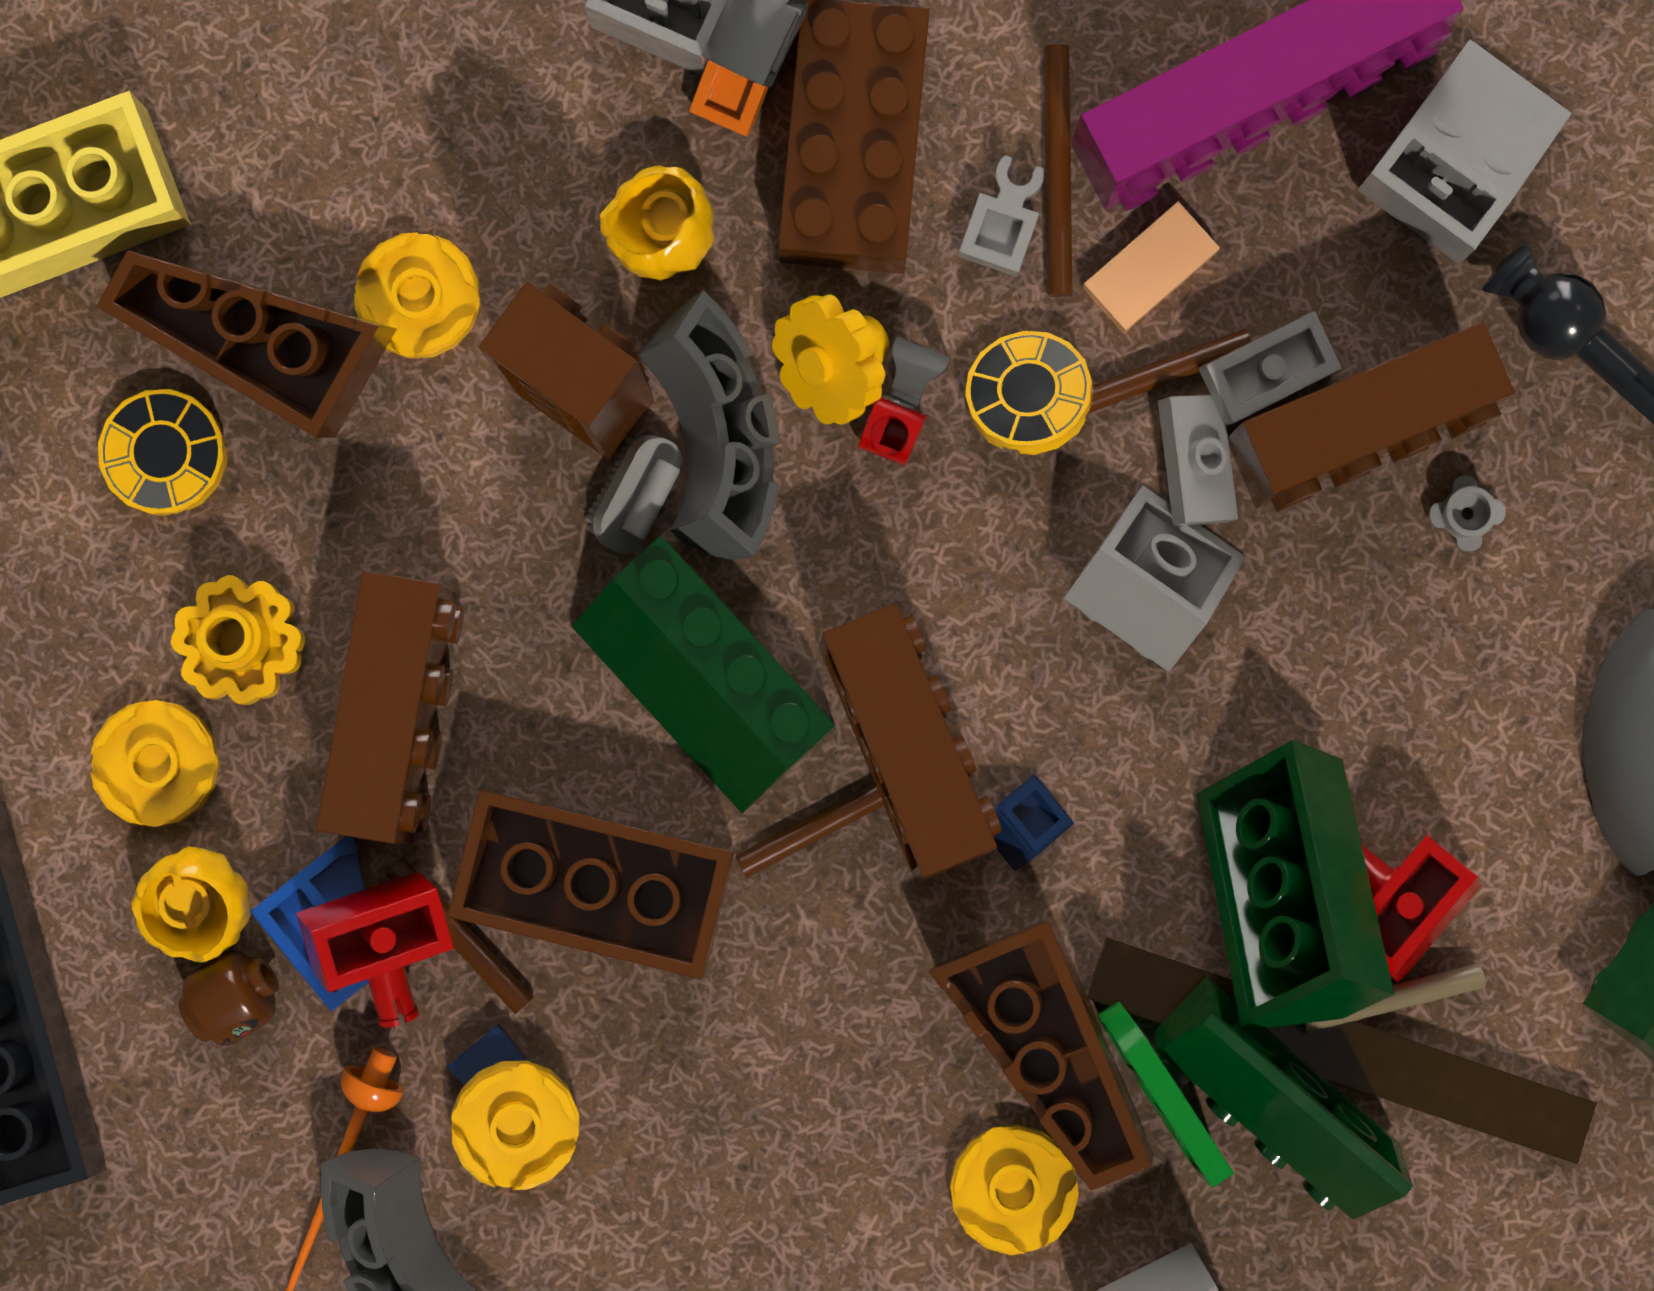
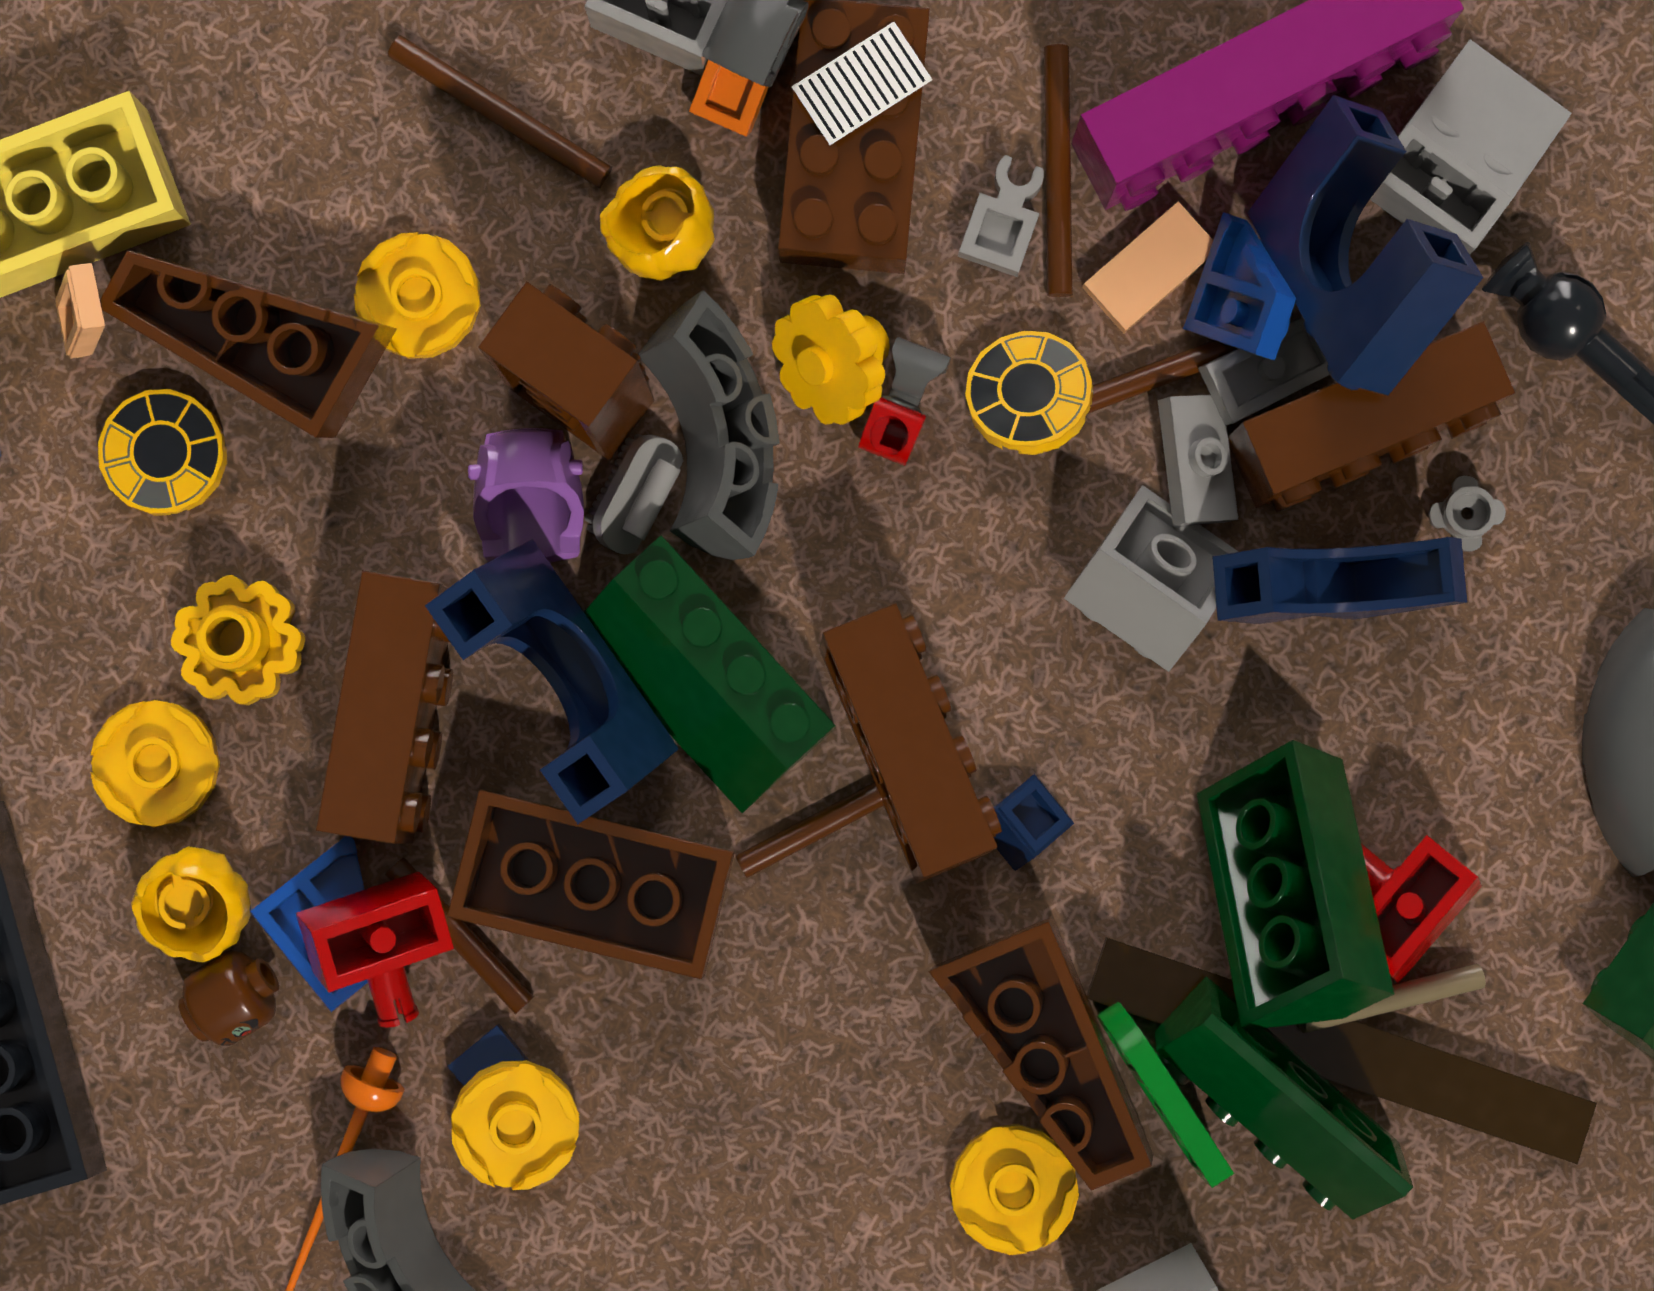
none -> light nougat tile [55,263,105,359]
none -> reddish brown bar [388,35,612,188]
none -> dark blue arch [425,539,679,824]
none -> medium lavender helmet [468,428,584,562]
none -> white sticker [792,22,932,145]
none -> blue wing [1183,212,1296,361]
none -> dark blue arch [1212,537,1467,624]
none -> dark blue arch [1247,95,1483,395]

